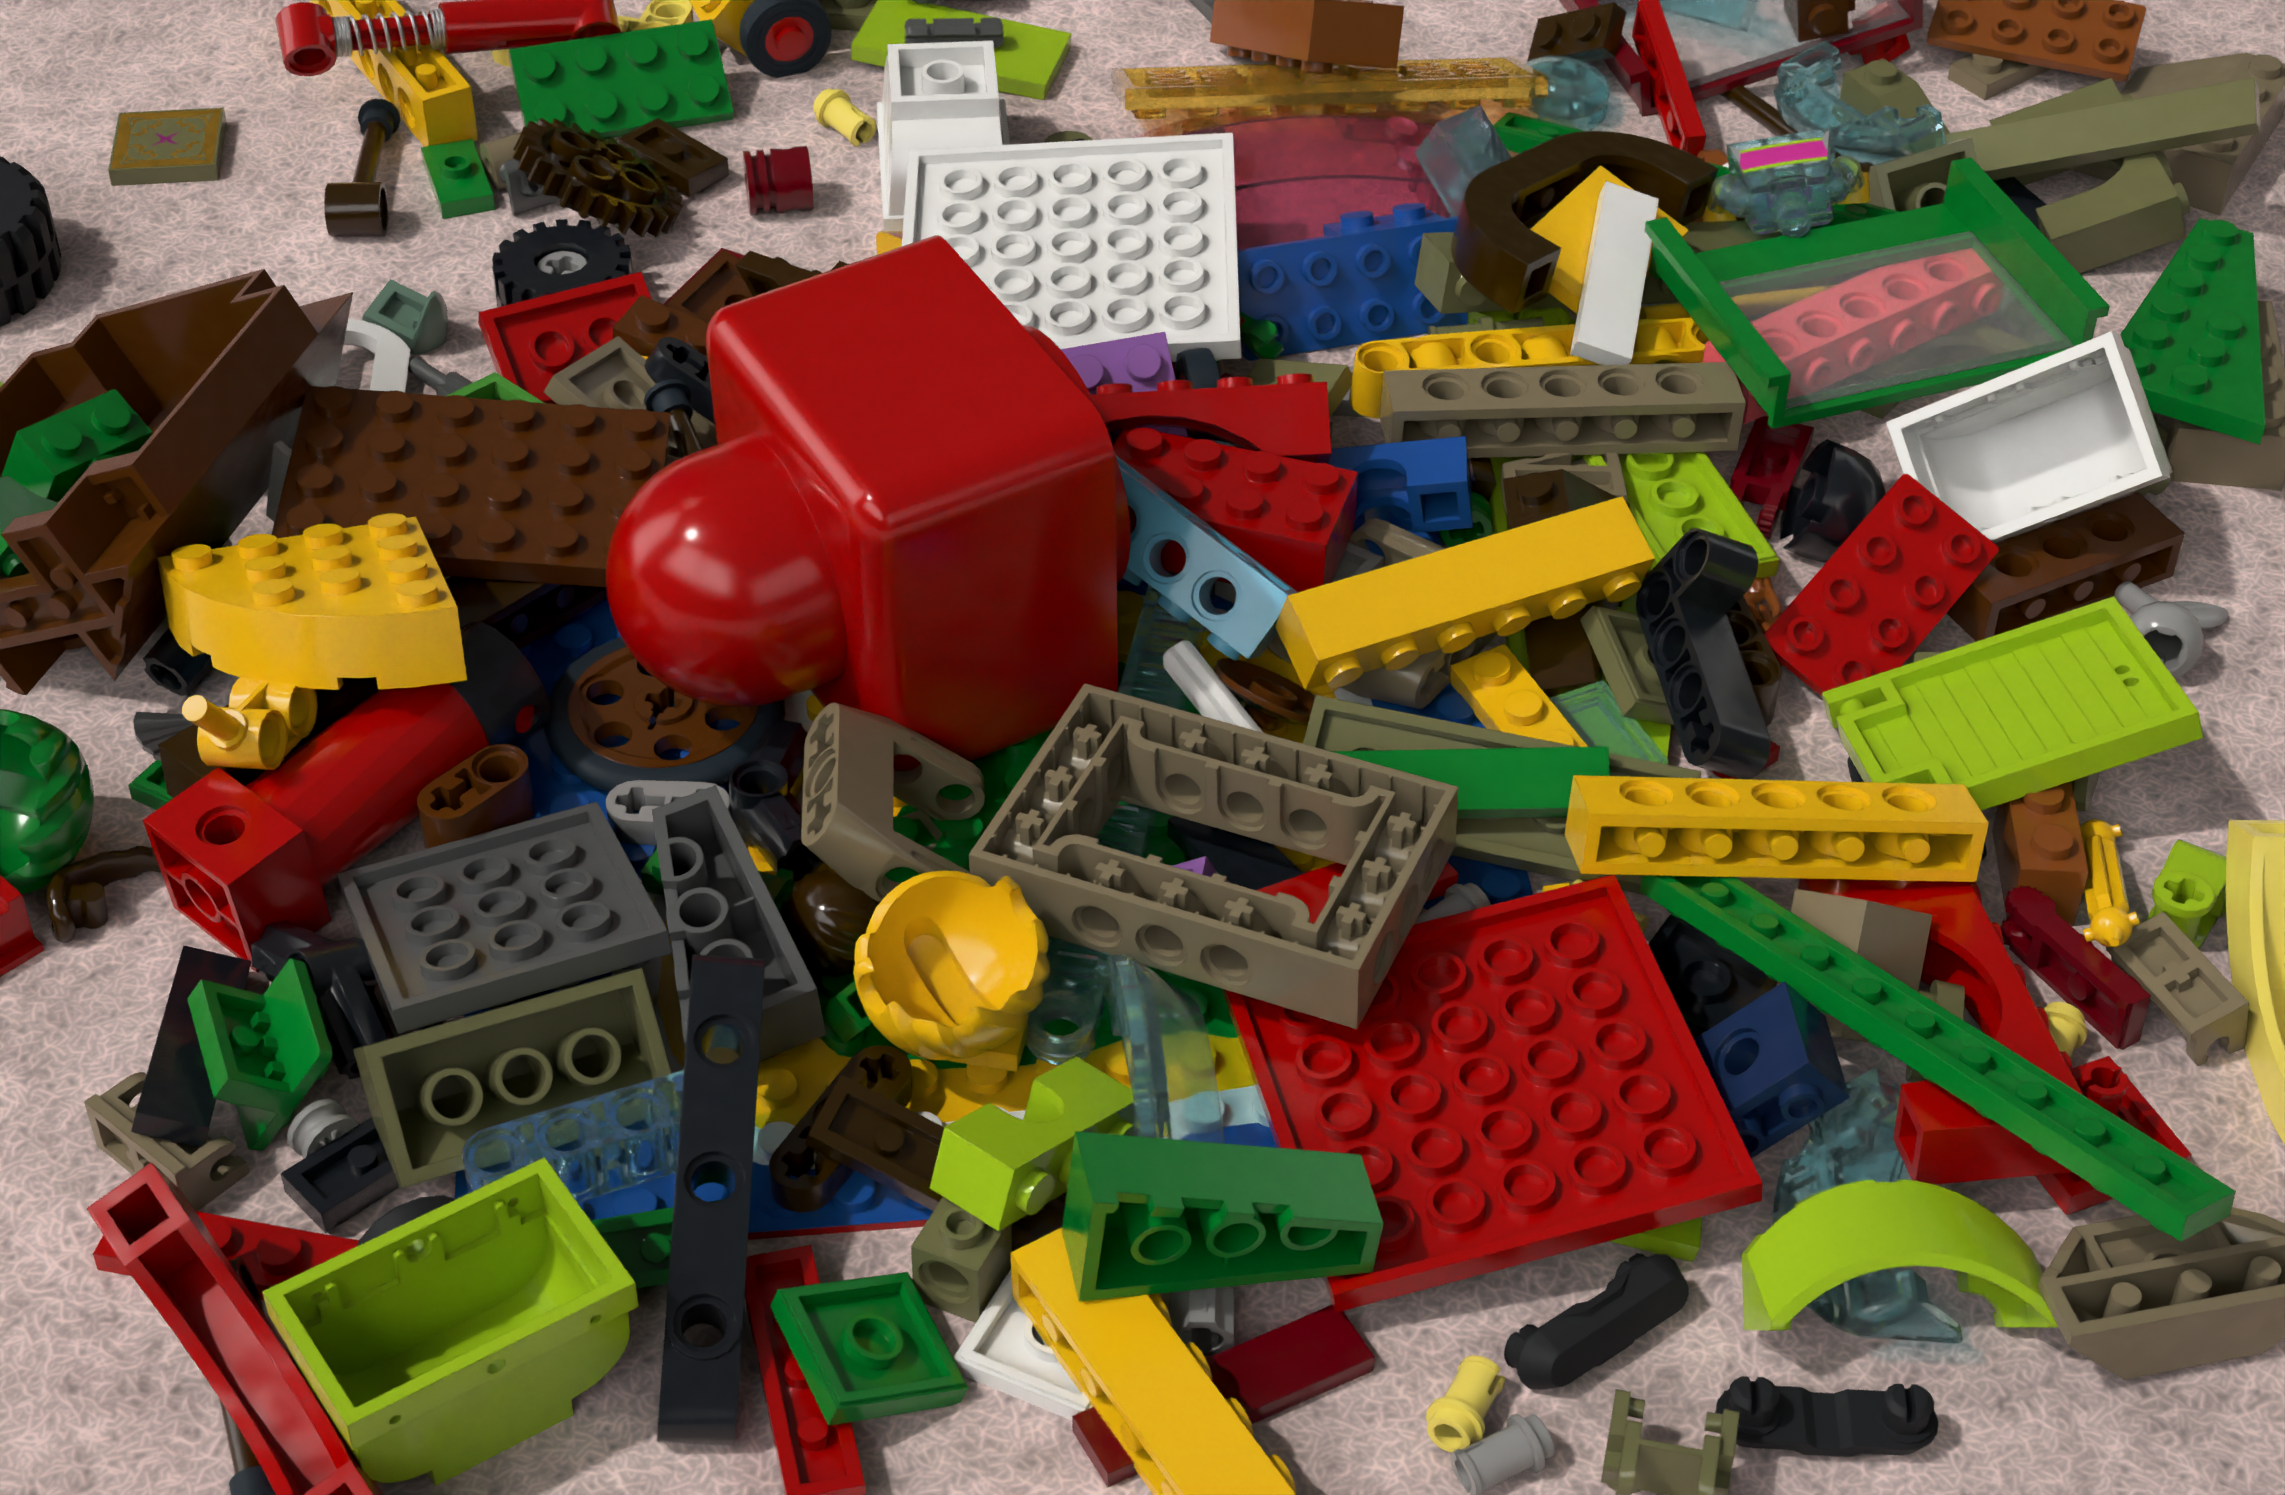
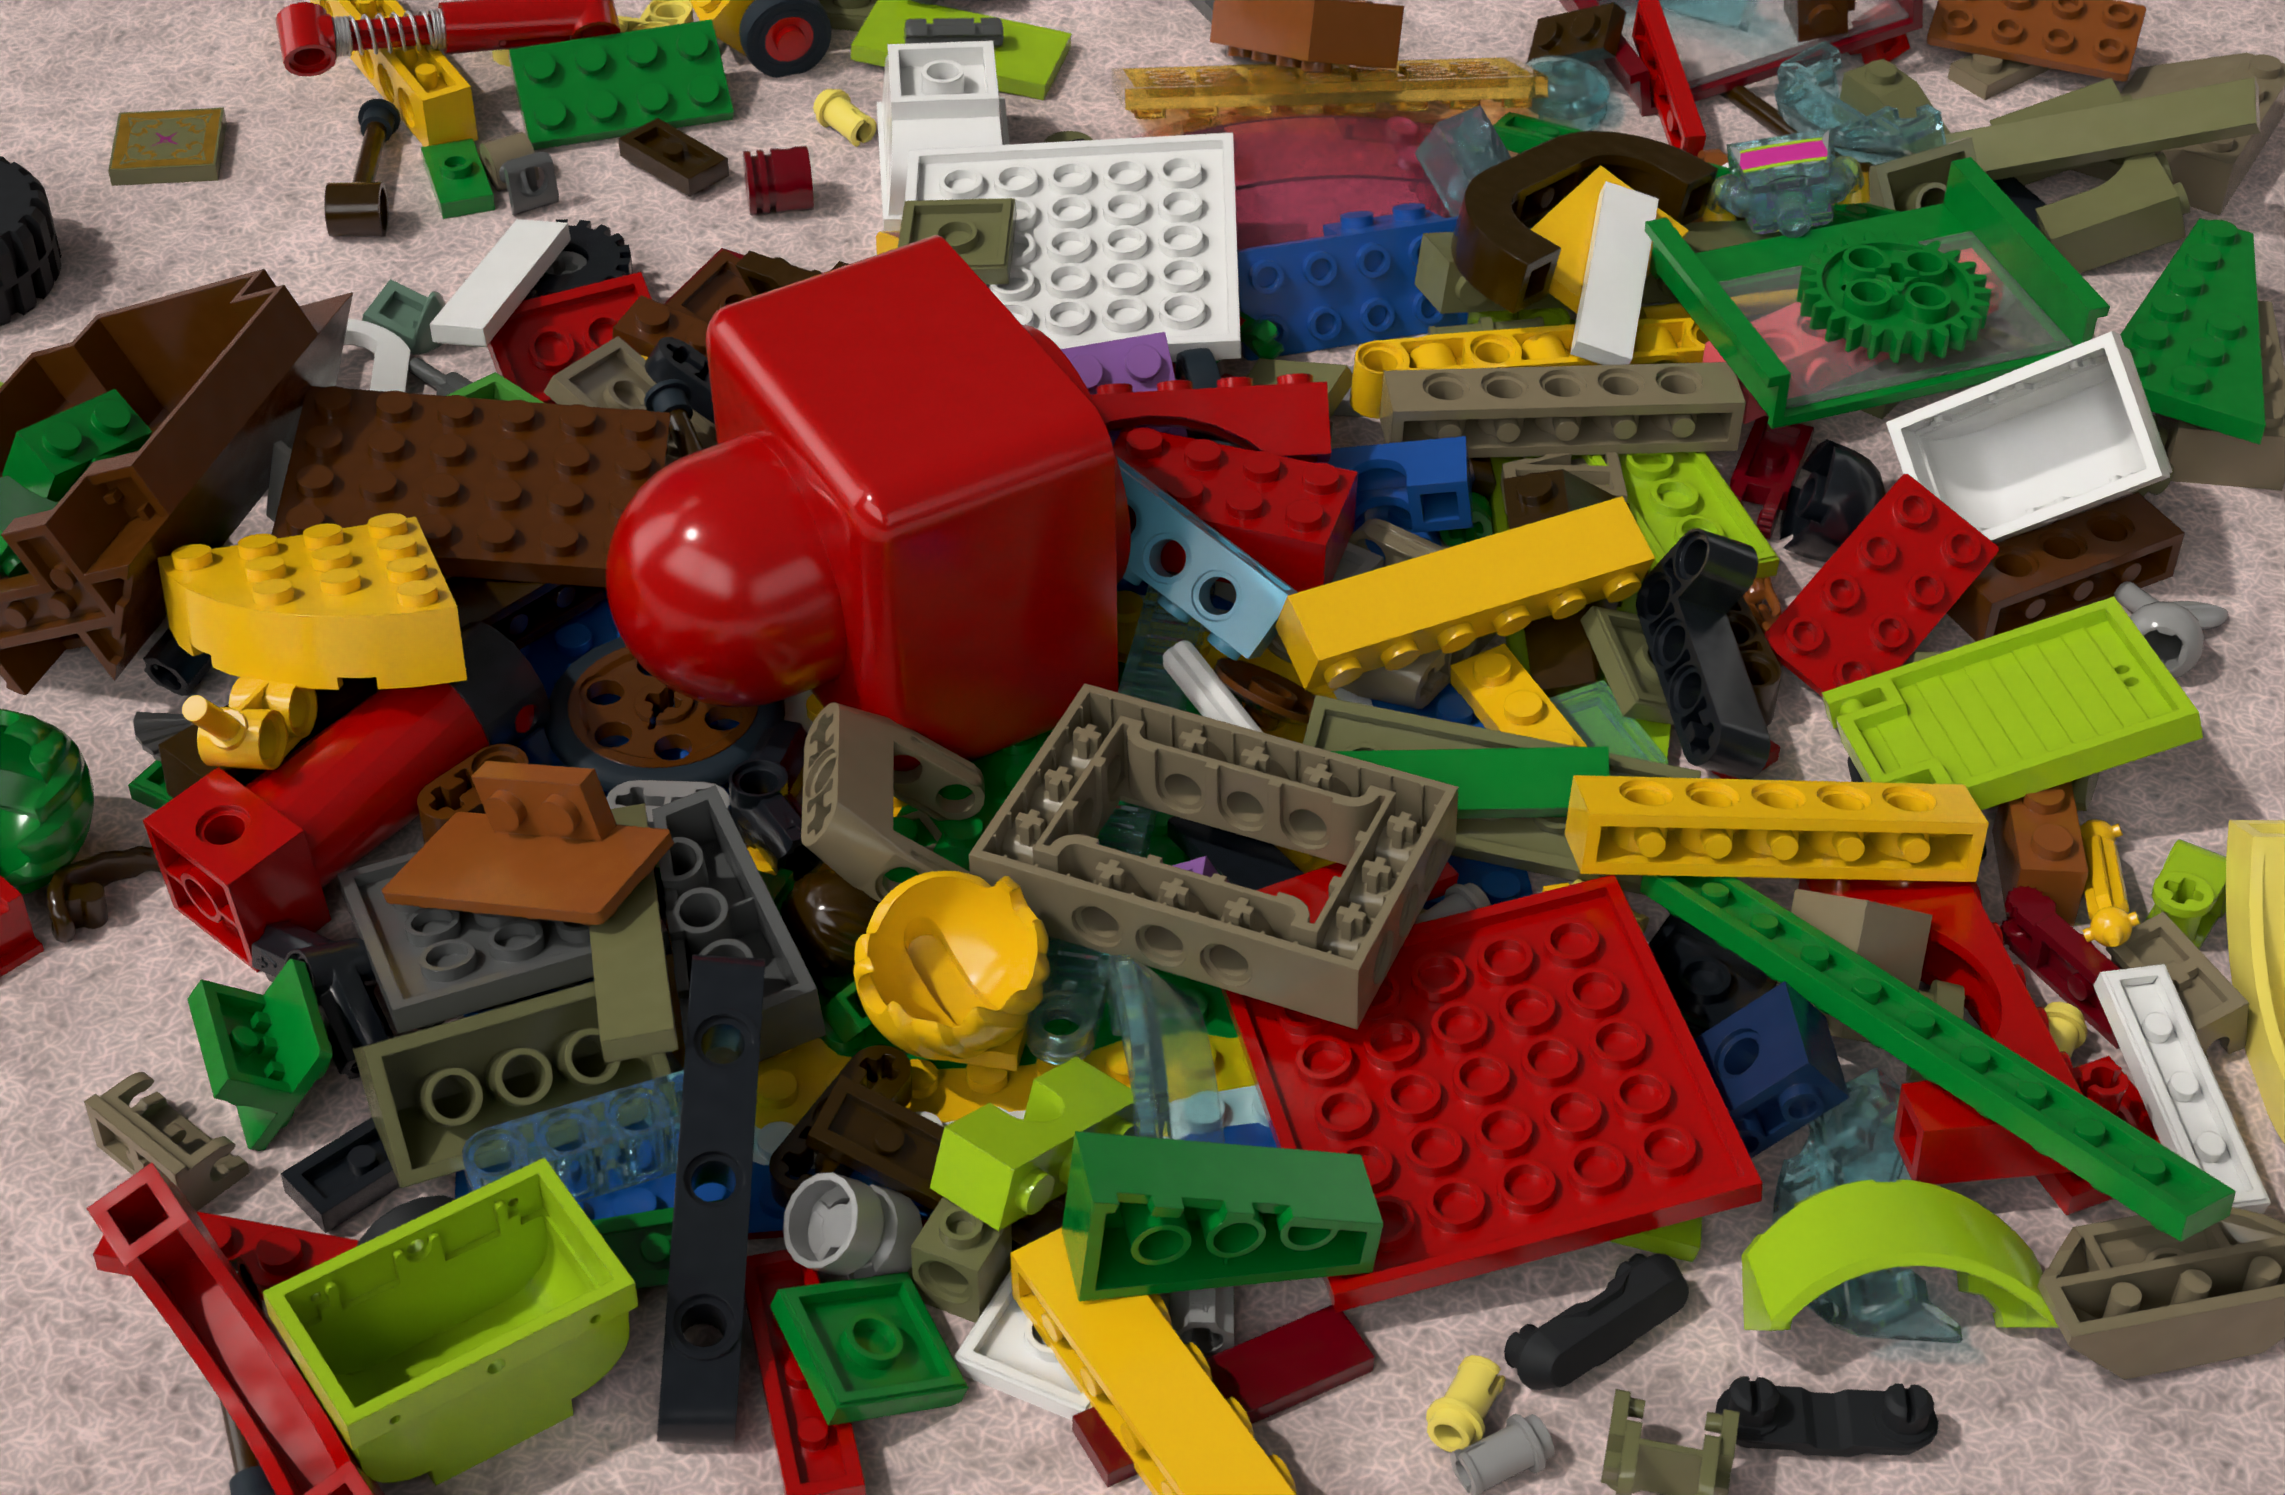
black tile [131,945,252,1147] -> none
light grey bush [287,1098,360,1159] -> none
dark brown gear [513,118,683,237] -> none
none -> dark orange bracket [382,761,674,925]
none -> white tile [430,219,571,347]
none -> olive tile [589,803,678,1063]
none -> light grey wheel [782,1173,923,1279]
none -> olive tile [898,198,1017,285]
none -> green gear [1796,230,1991,363]
none -> white tile [2093,964,2271,1214]

